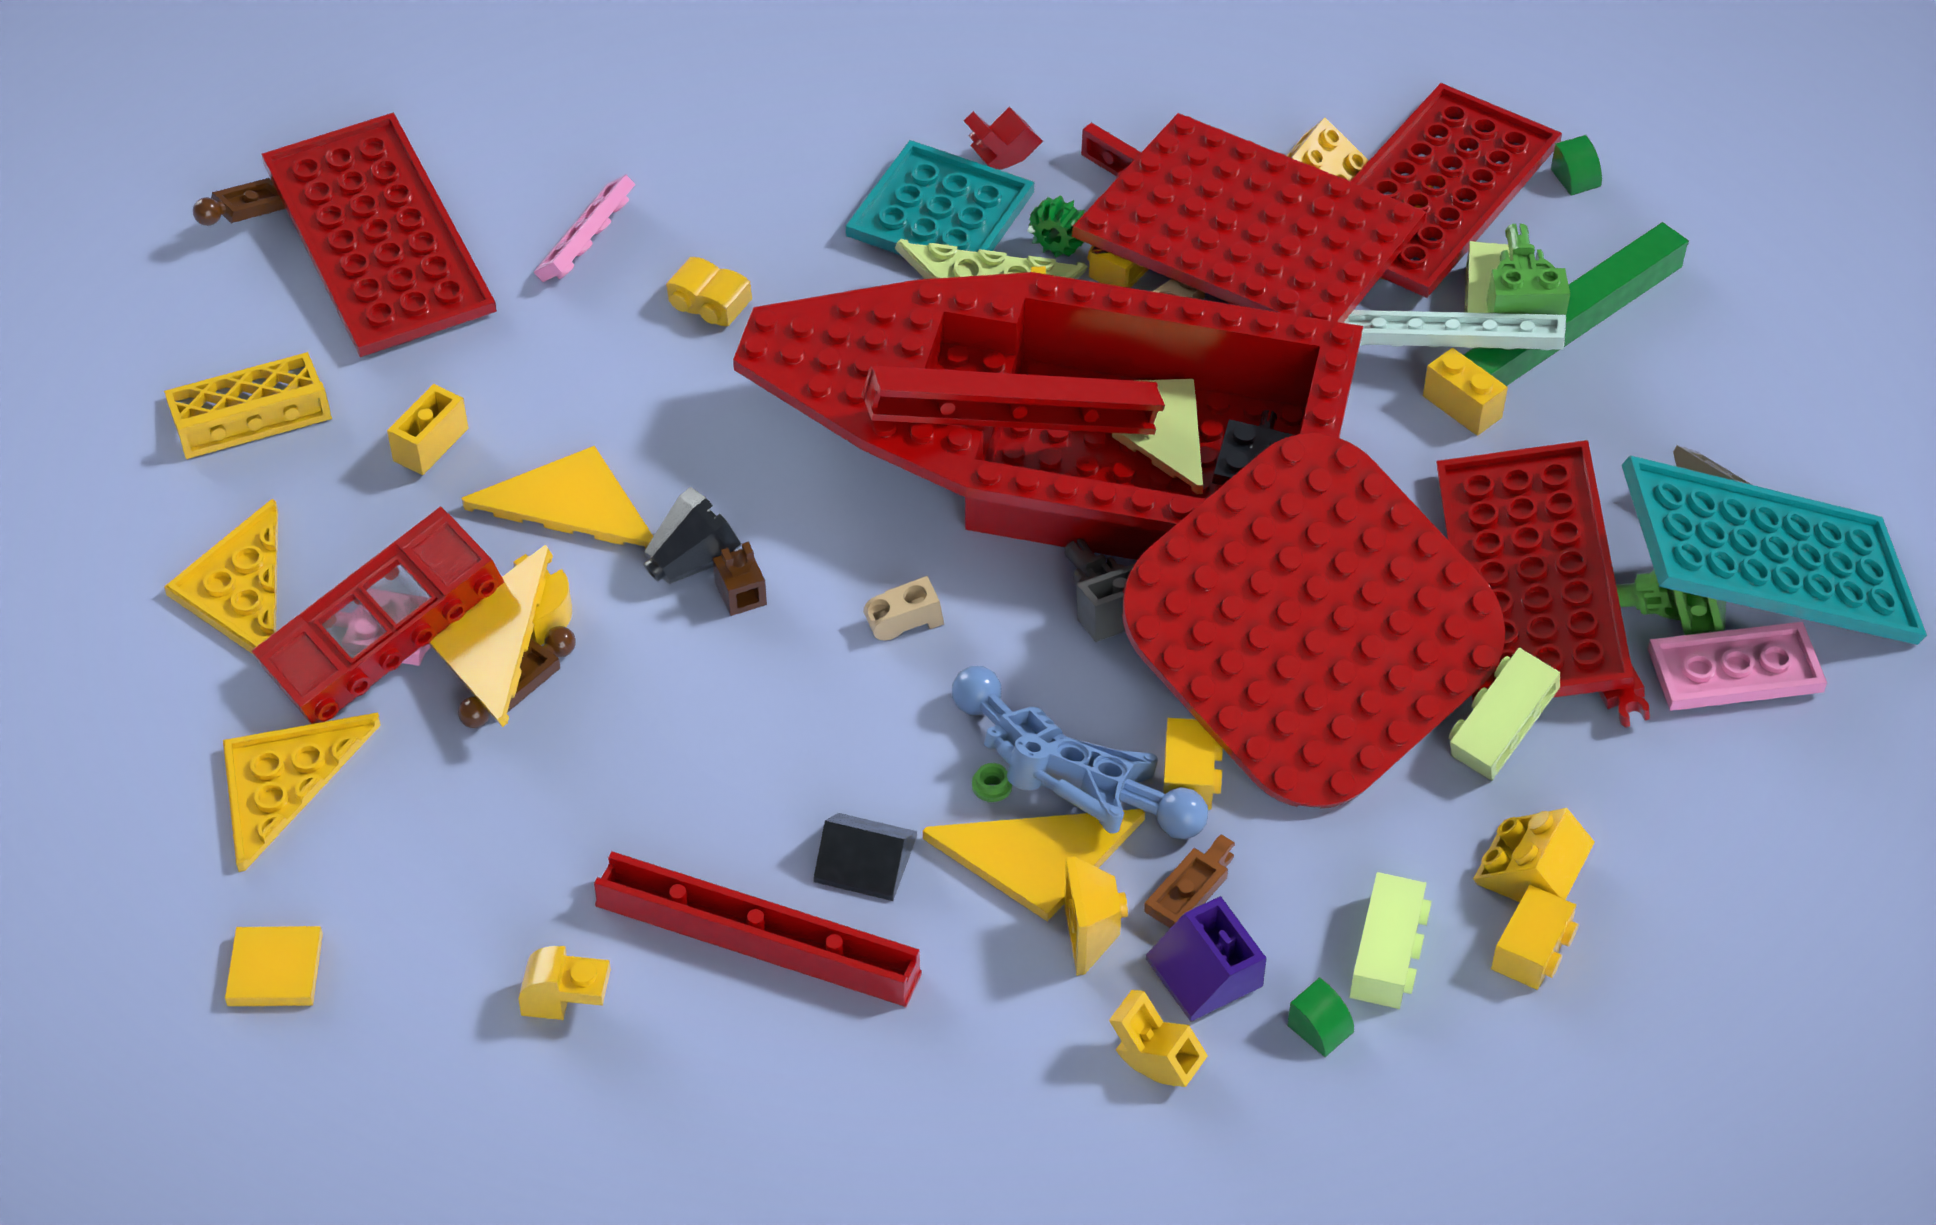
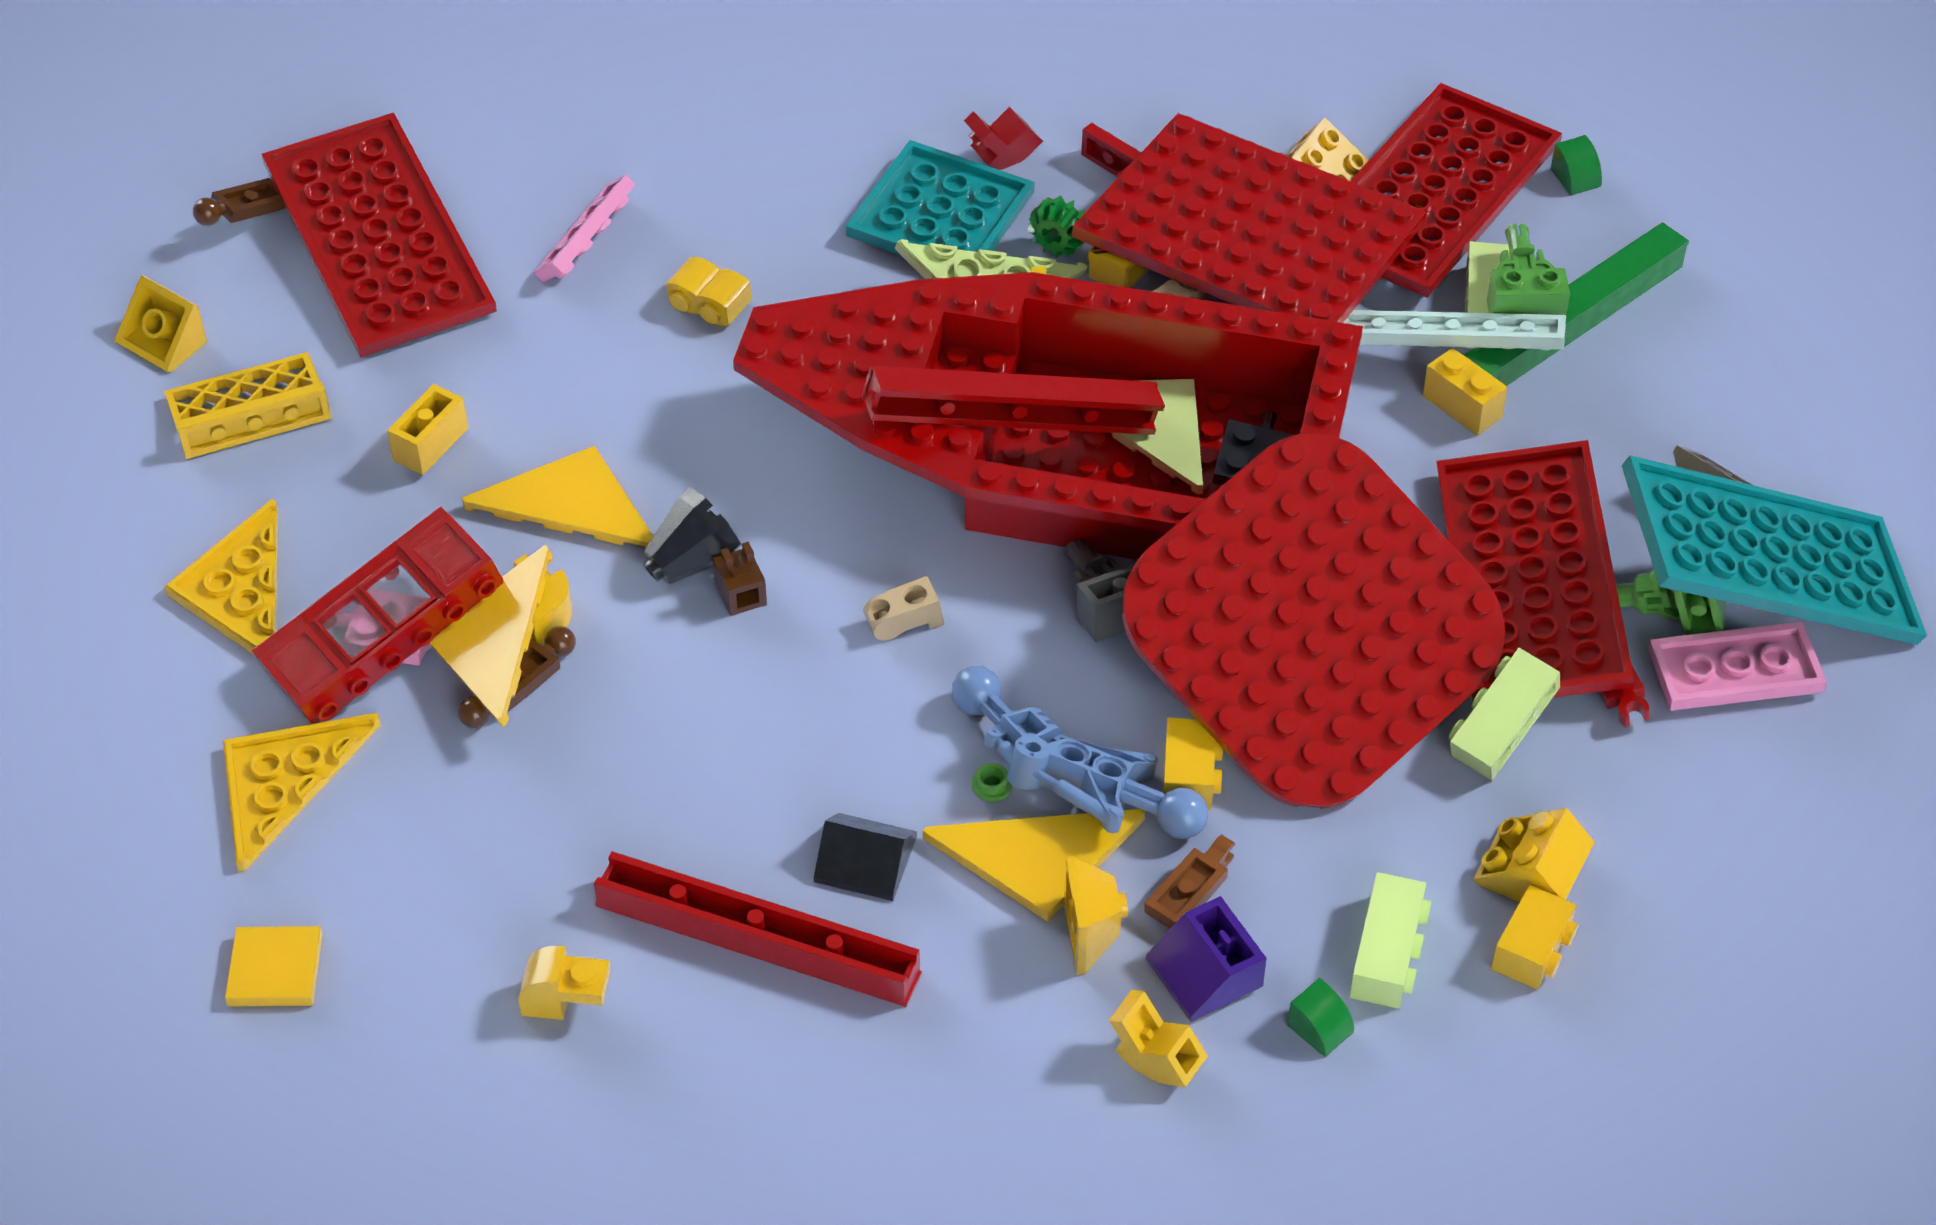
none -> yellow slope [114,275,207,372]

